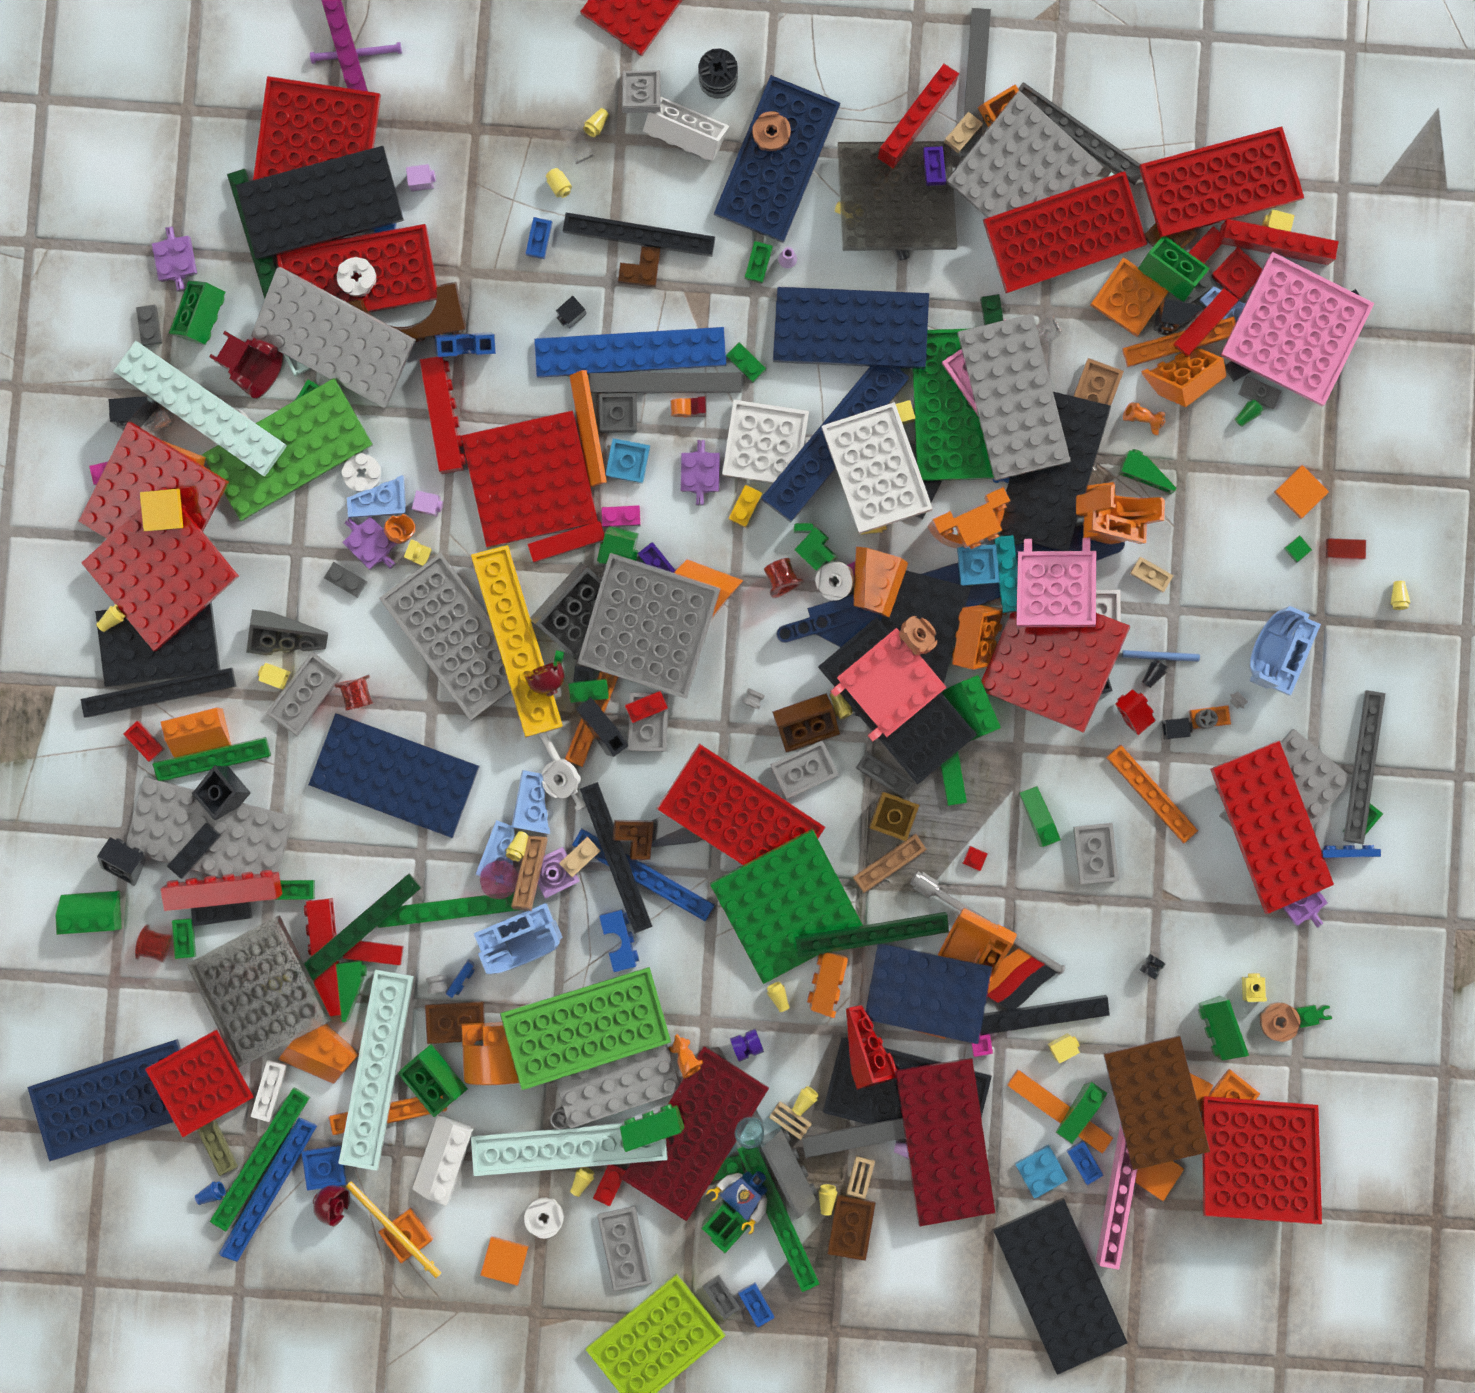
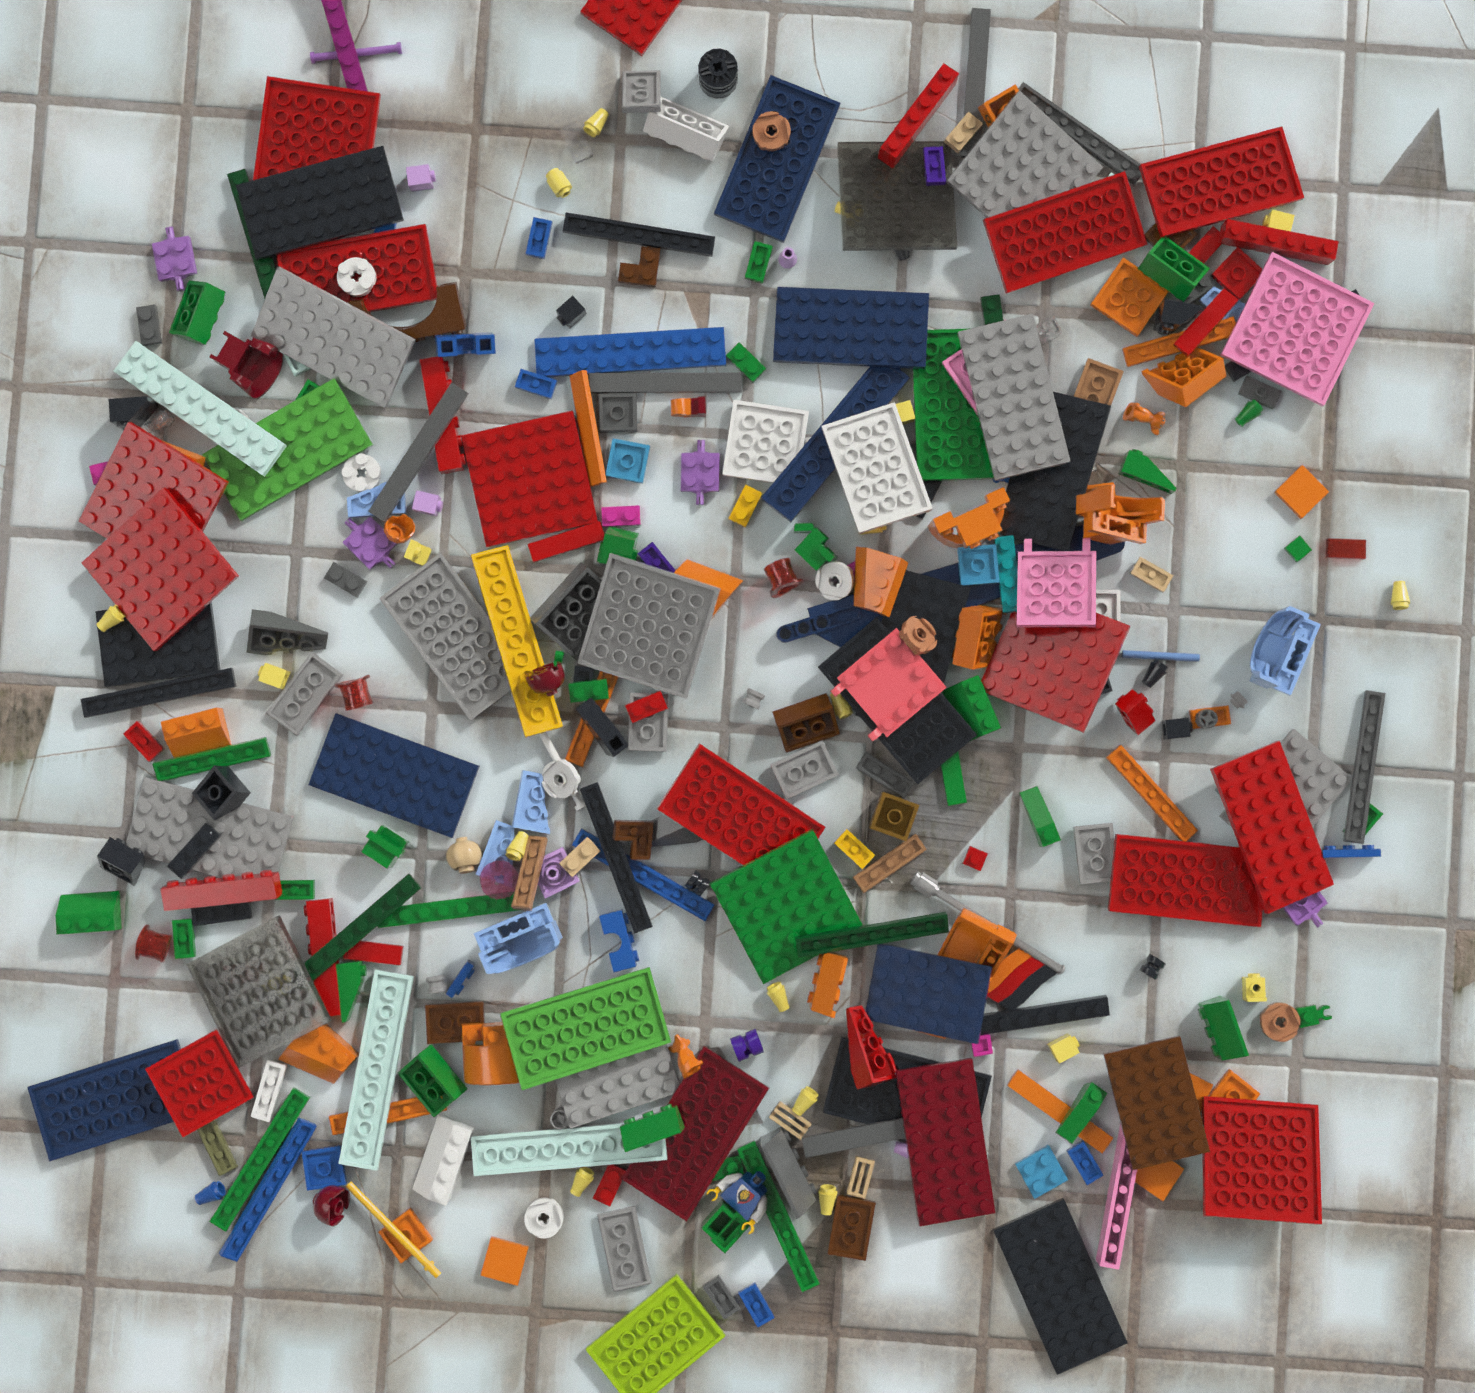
yellow tile [140,489,183,531] -> none
clear light blue hair [735,1116,764,1149] -> none
none -> green plate [361,825,409,869]
none -> dark grey tile [368,382,469,522]
none -> tan plant [446,837,482,874]
none -> blue plate [515,369,557,400]
none -> black wheel [685,870,711,896]
none -> yellow plate [834,829,875,869]
none -> red plate [1108,834,1263,927]

